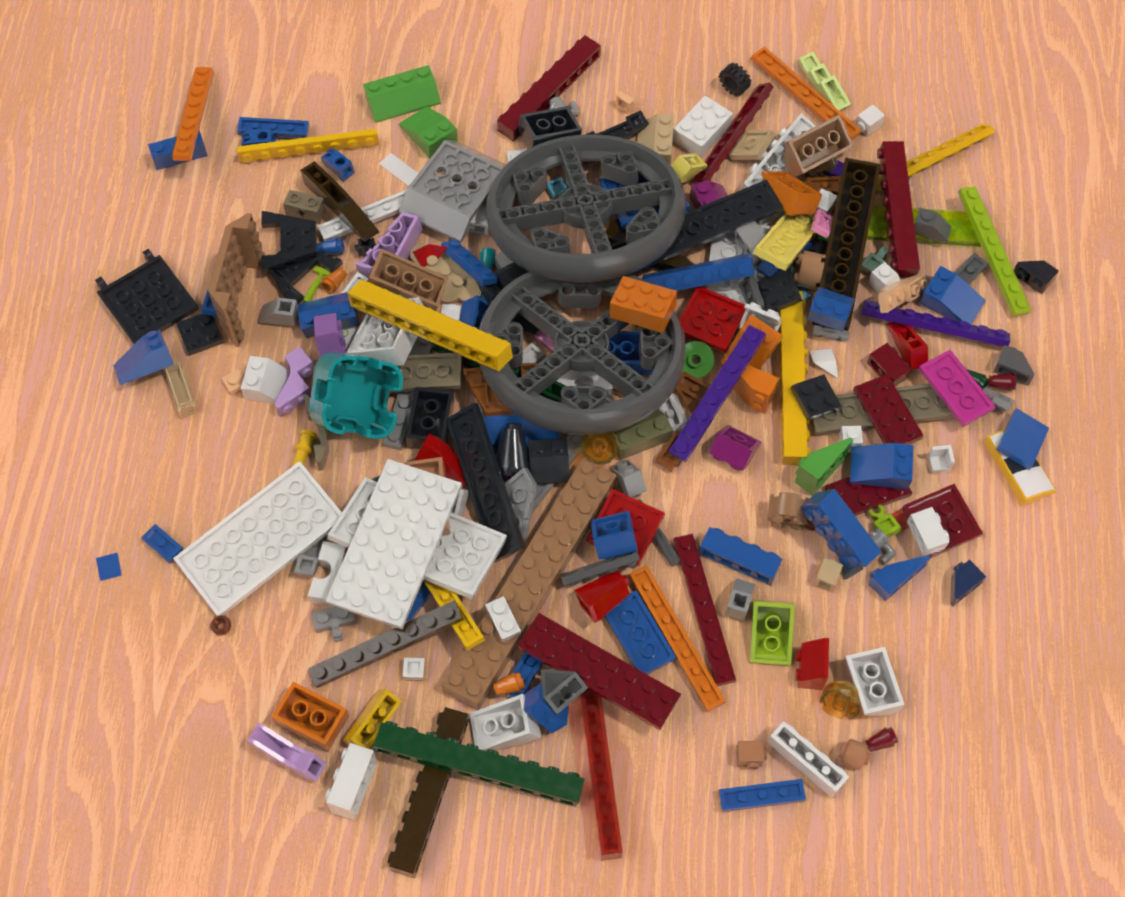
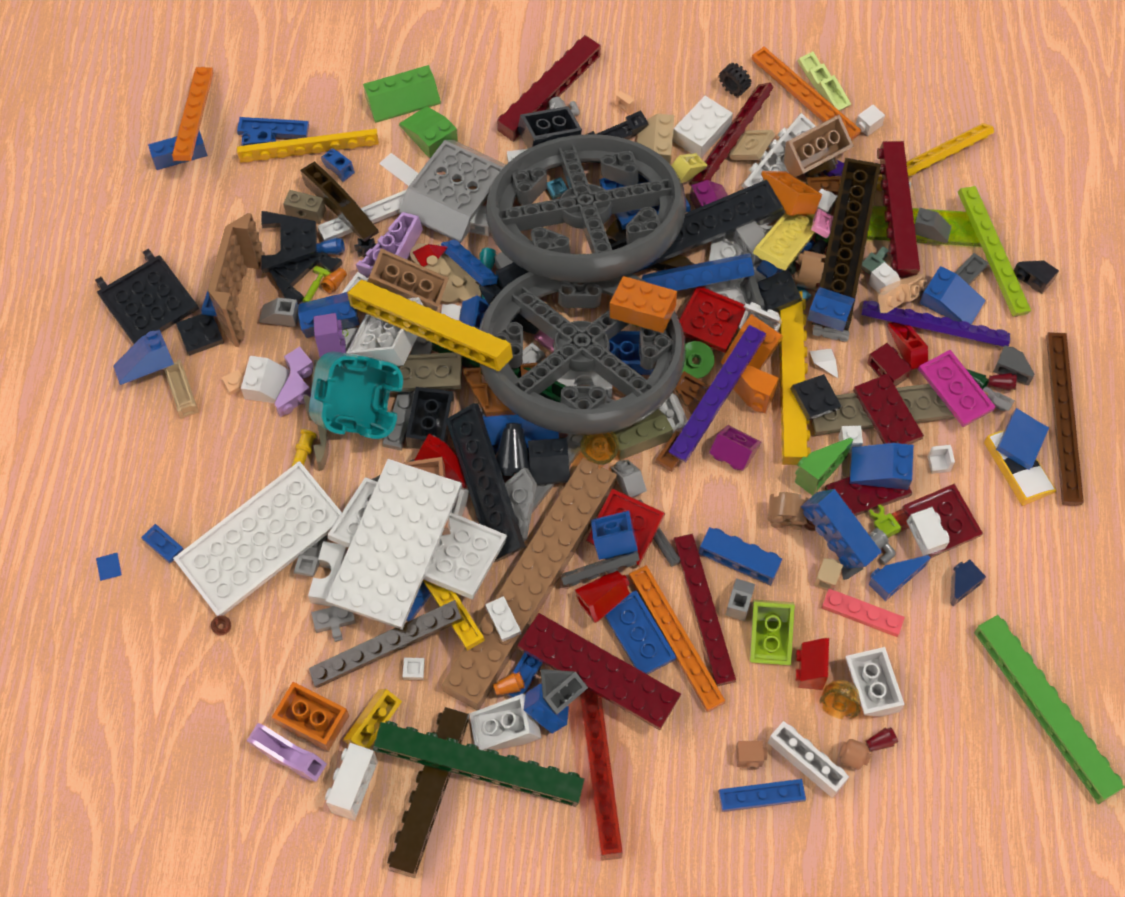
none -> coral plate [821,588,905,637]
none -> bright green brick [974,615,1124,805]
none -> reddish brown plate [1046,332,1084,505]

